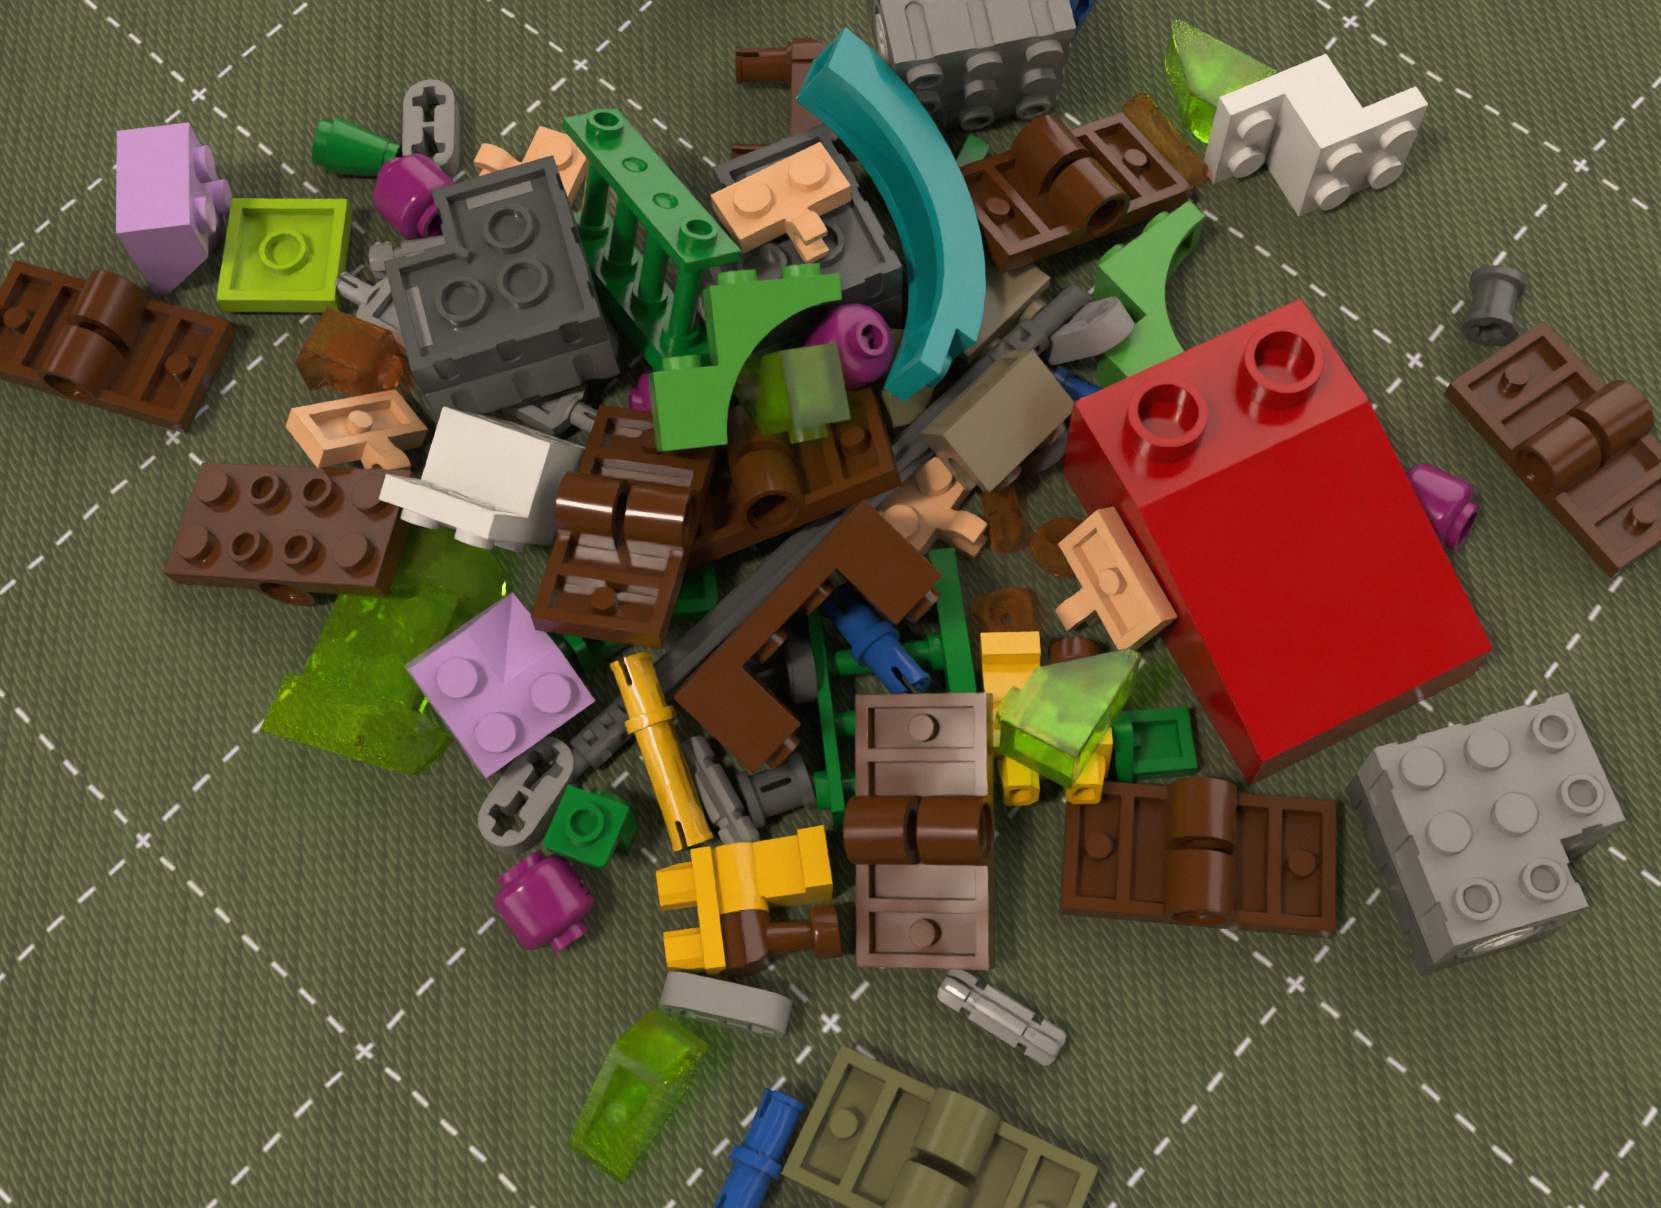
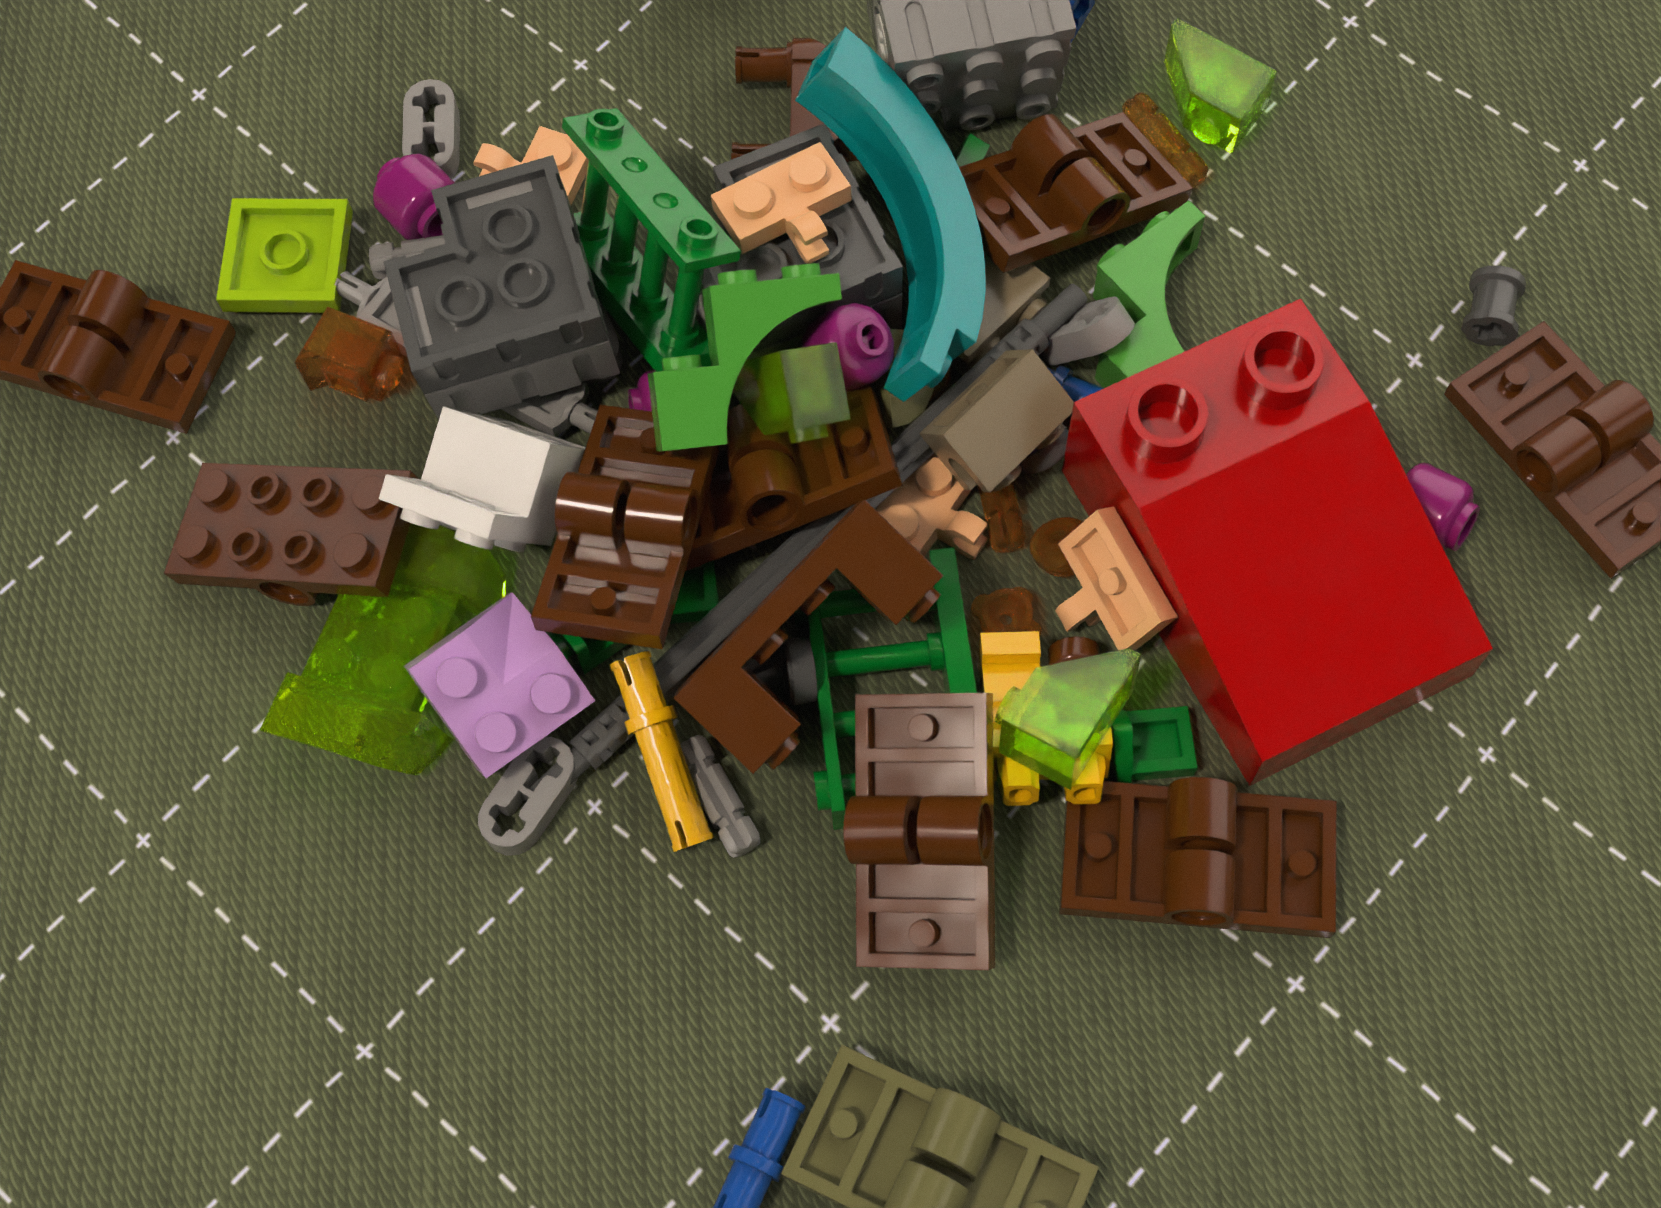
lavender slope [116,122,232,297] -> none
light nougat plate [286,389,428,470] -> none
green cone [312,117,403,177] -> none
magenta head [493,849,595,954] -> none
green bracket [543,785,639,870] -> none
clear neon green slope [566,1007,710,1185] -> none
yellow hips [656,825,842,981] -> none
light grey beam [658,971,793,1038] -> none
dark grey bush [736,752,818,829] -> none
blue pin [819,583,931,694] -> none
light grey axle [937,969,1067,1067] -> none
white bracket [1202,54,1428,216] -> none
light grey piece [1346,693,1625,976] -> none

